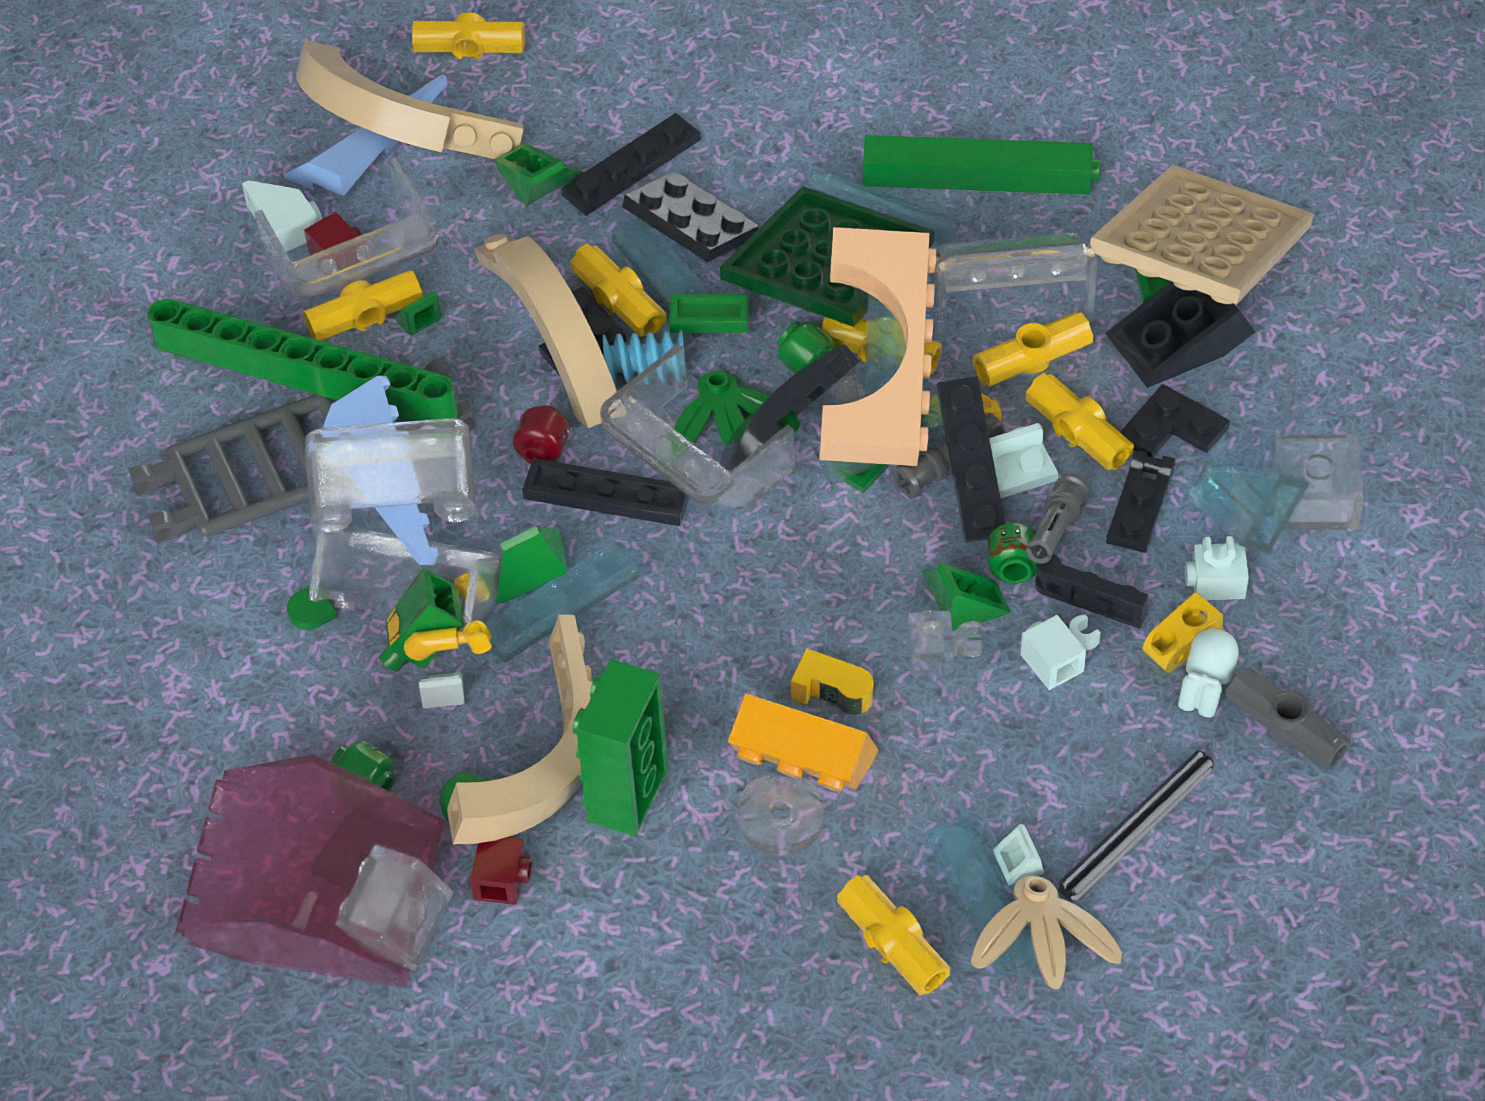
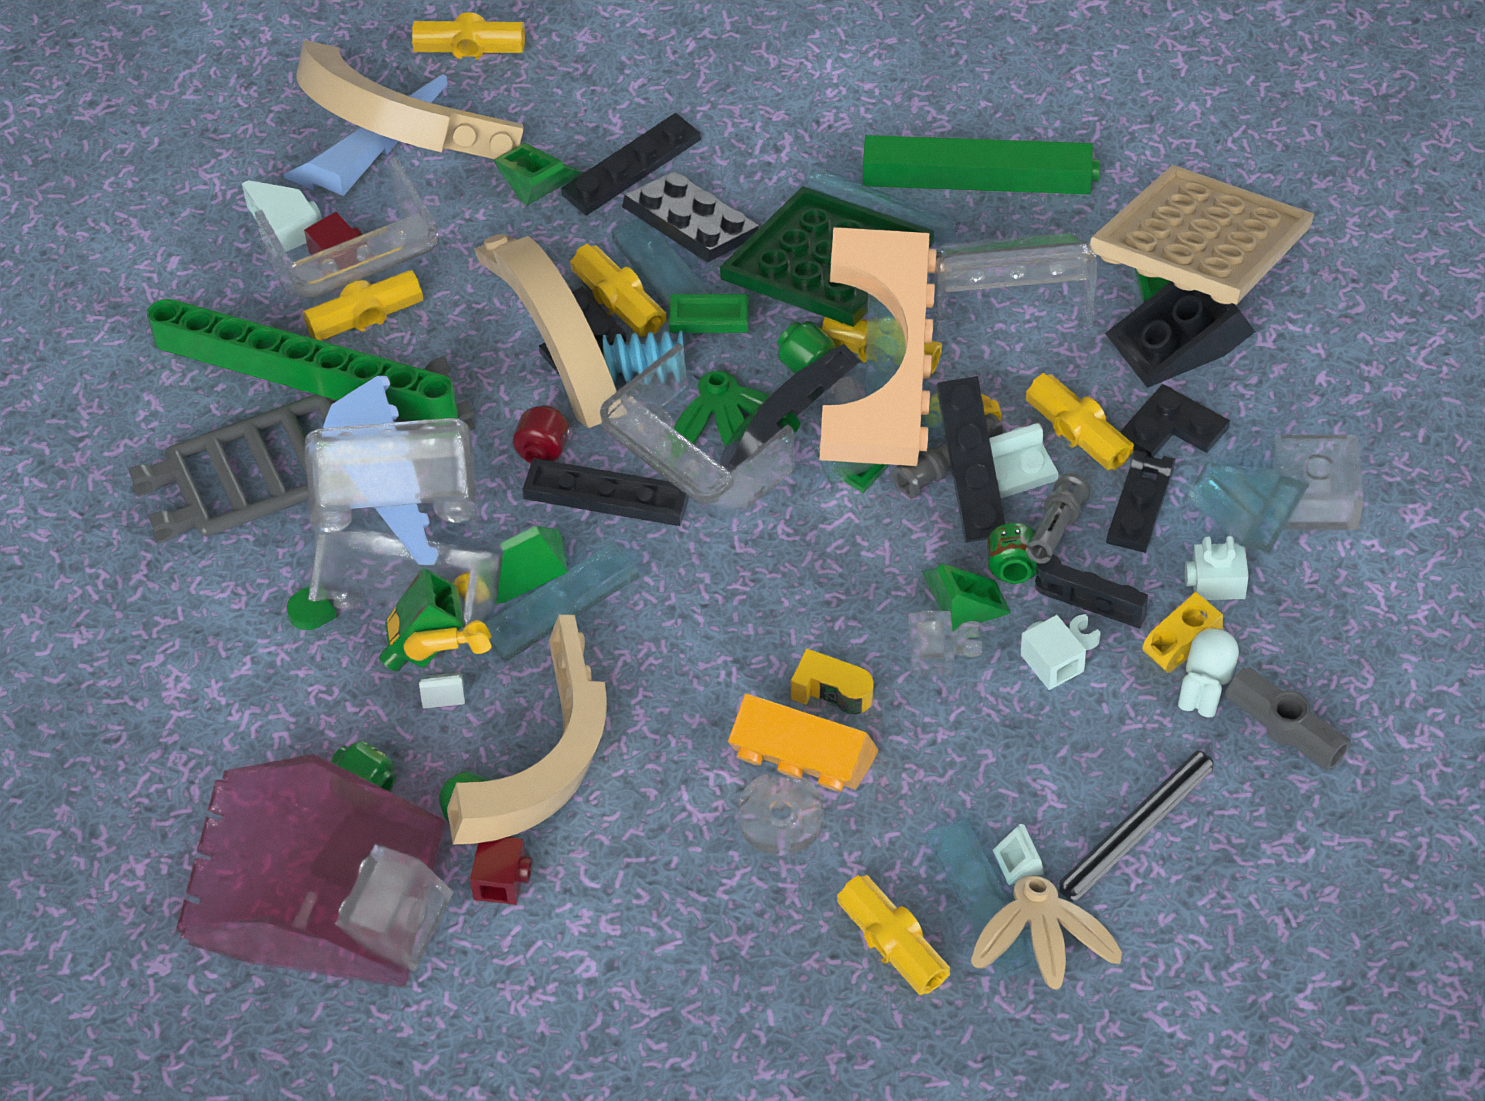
green slope [395,291,441,335] -> none
green brick [573,659,668,837] -> none
yellow piece [973,312,1093,387] -> none

